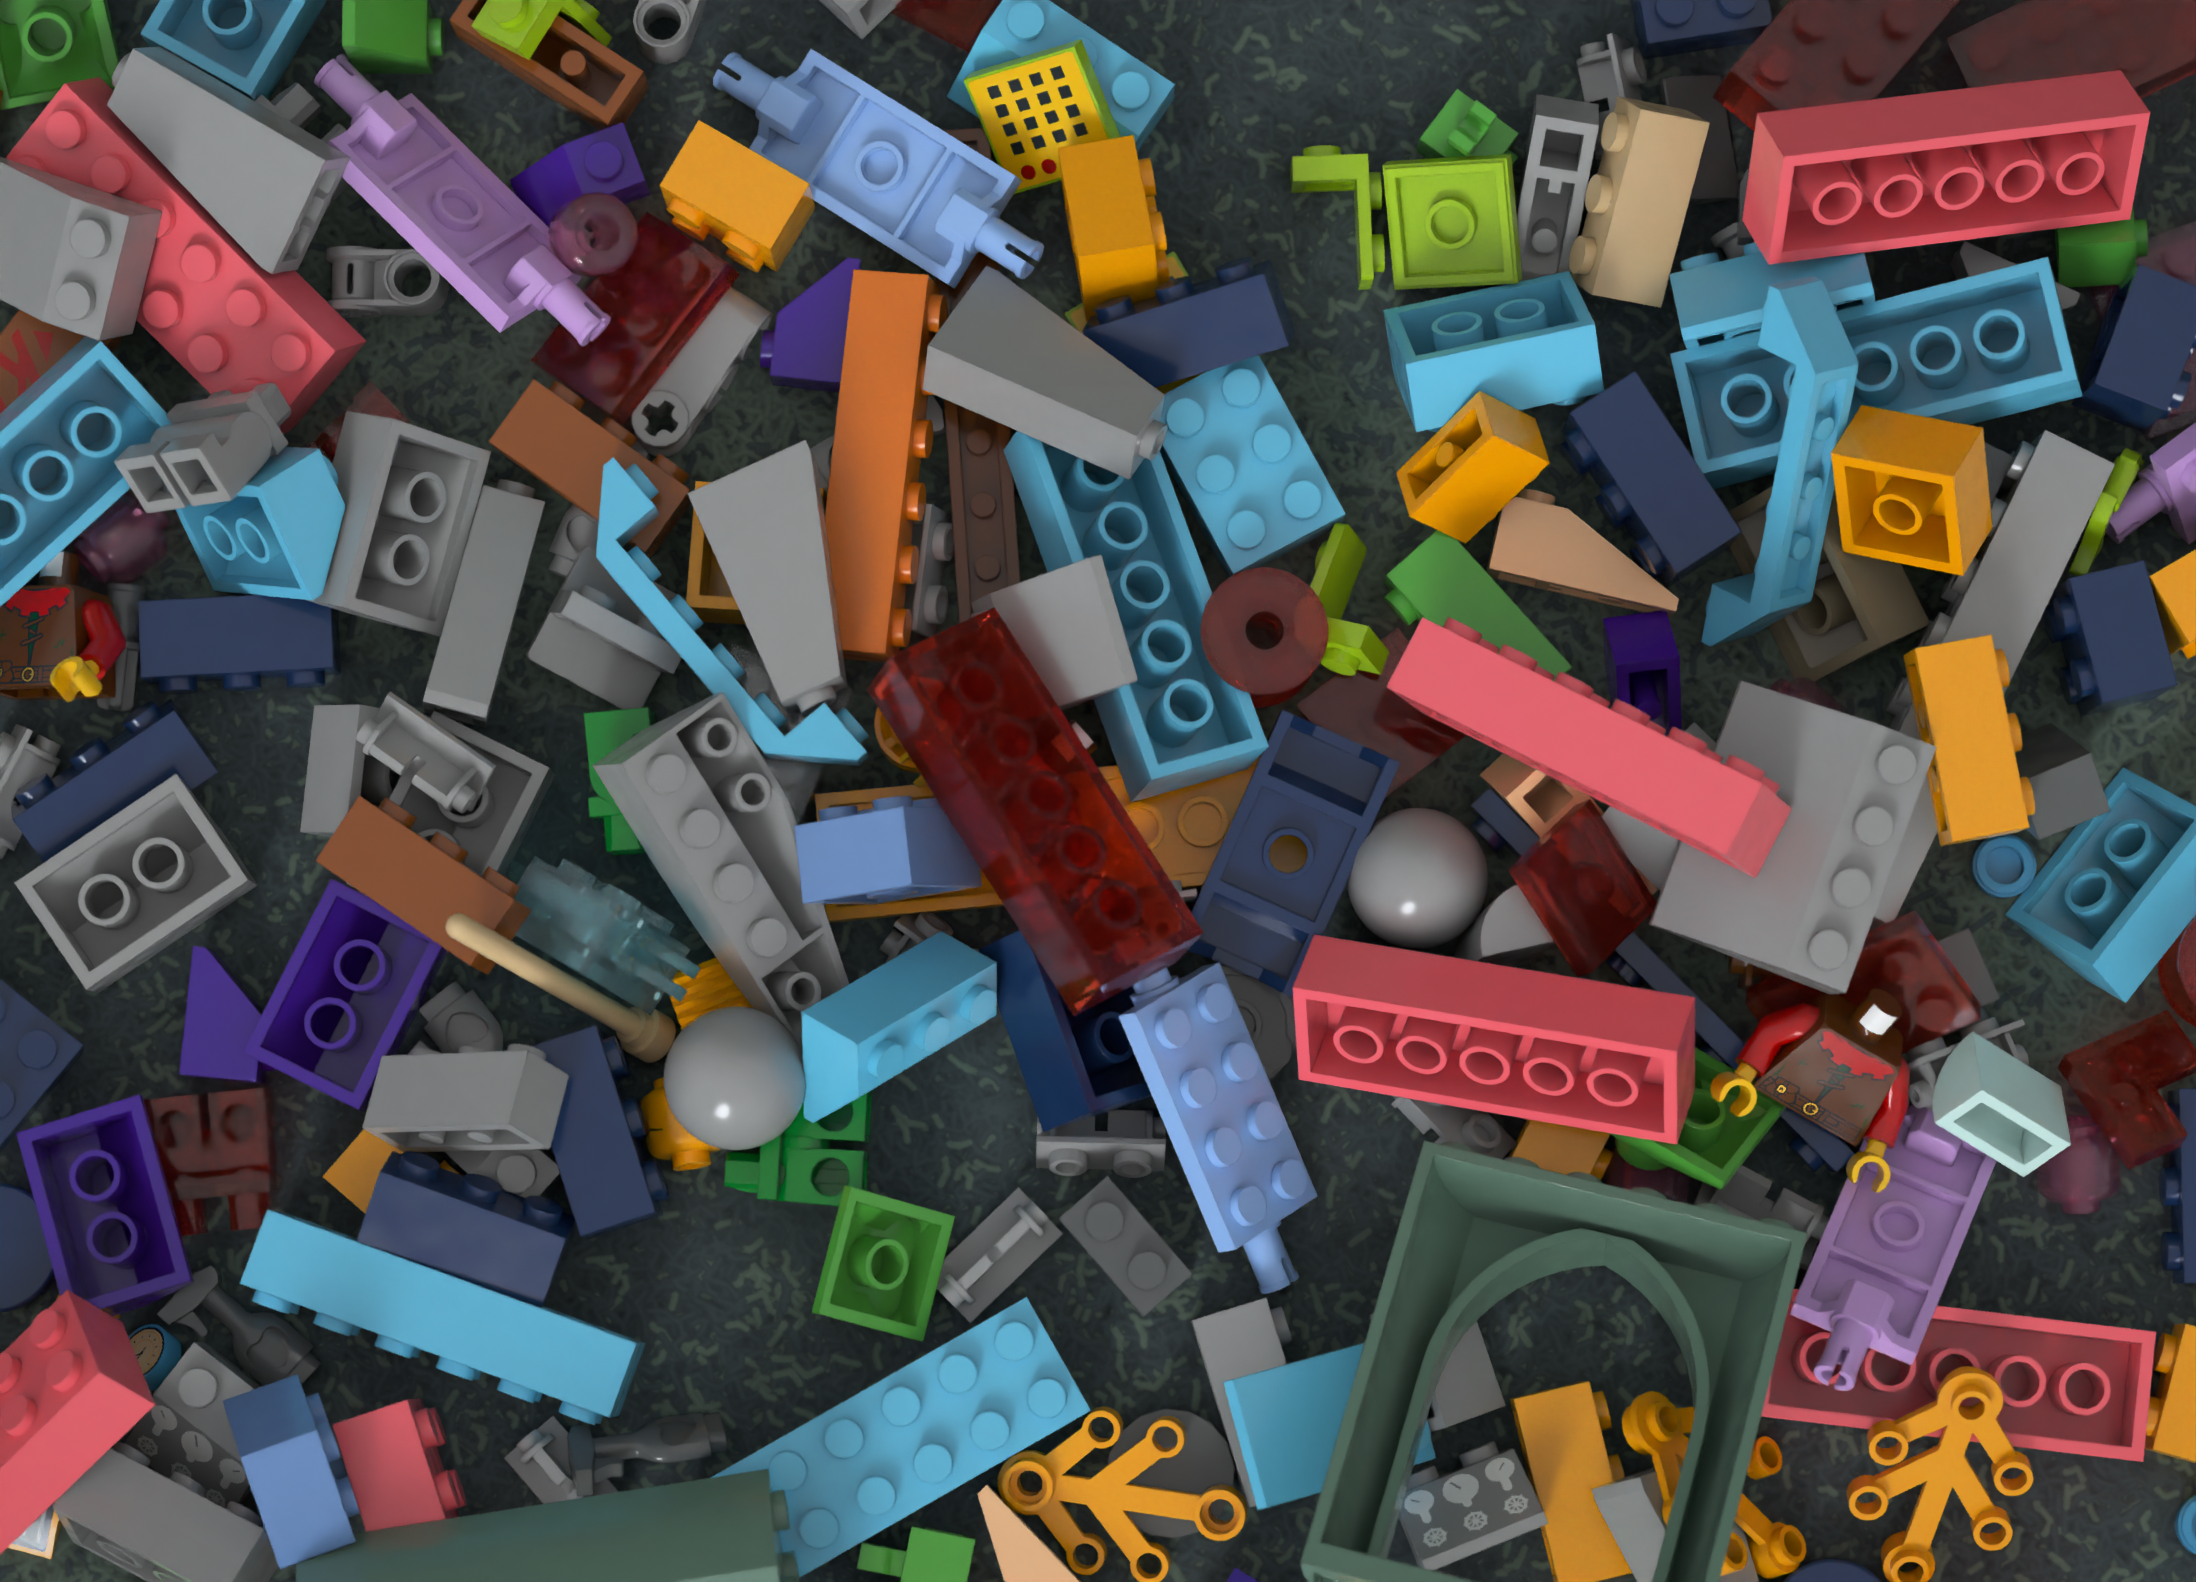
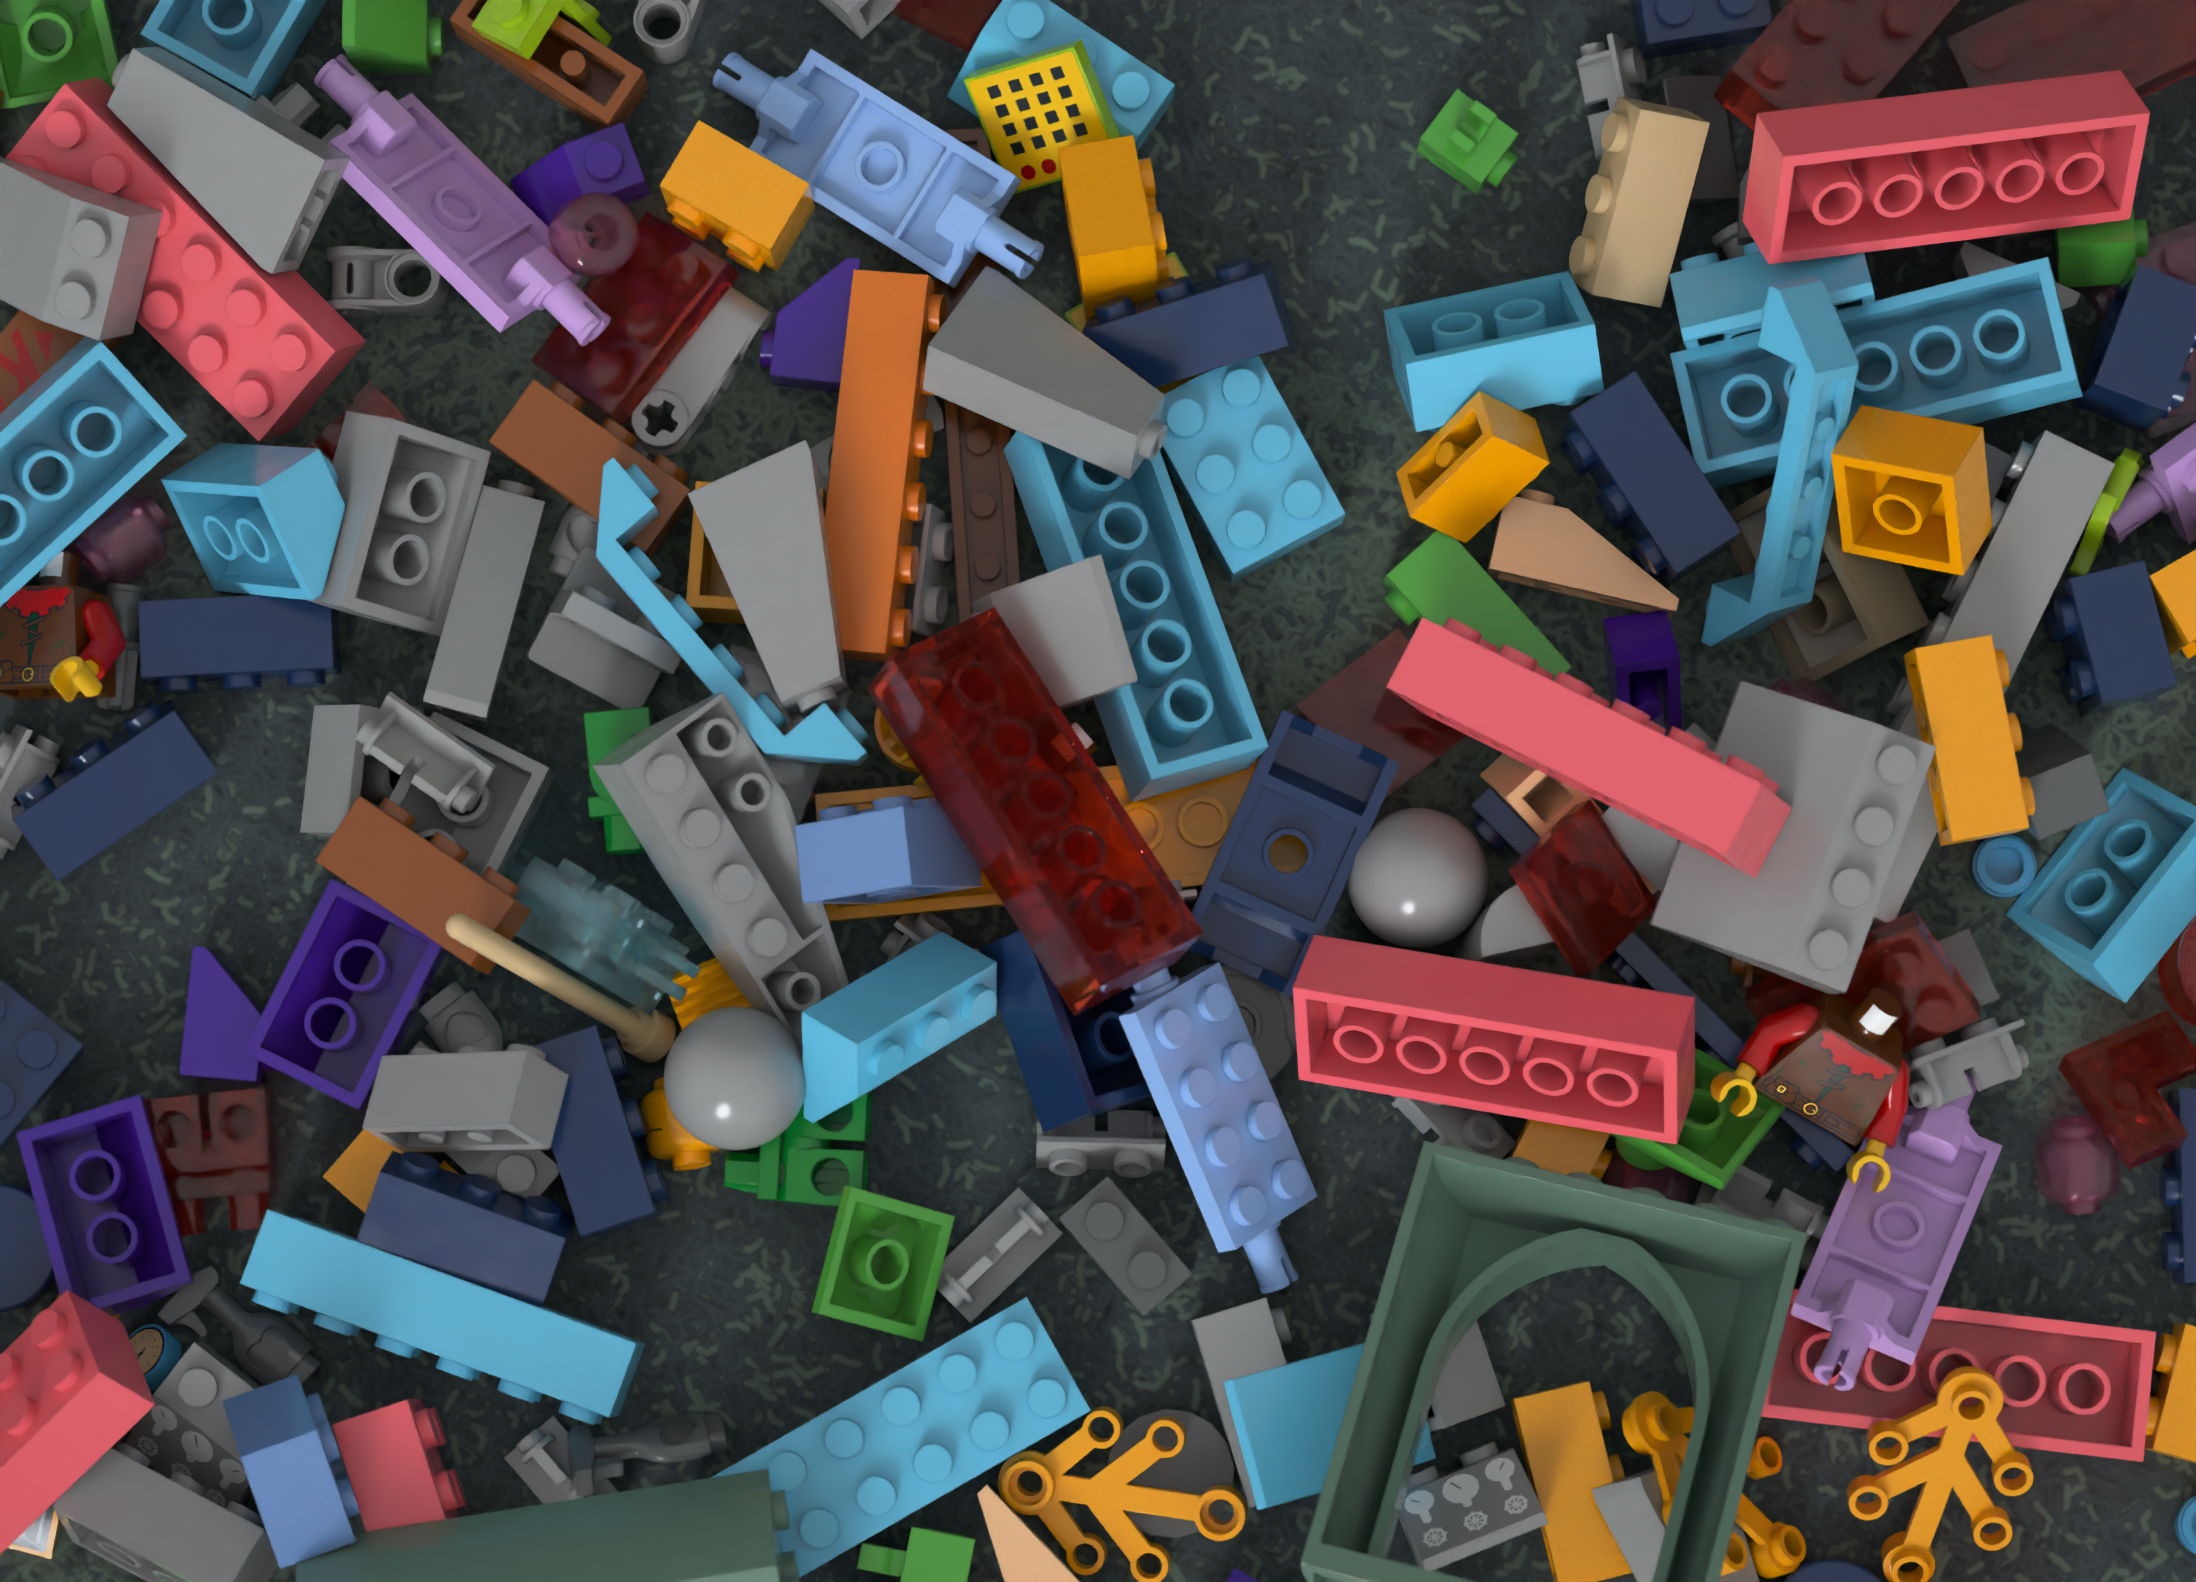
light grey slope [14,774,258,993] -> none
light grey hips [114,382,291,513] -> none
clear red hose [1200,567,1328,708] -> none
lime bracket [1290,145,1385,290] -> none
lime bracket [1292,522,1389,676] -> none
lime tile [1382,154,1523,290] -> none
light grey slope [1516,94,1599,281] -> none
light aqua brick [1932,1031,2071,1177] -> none

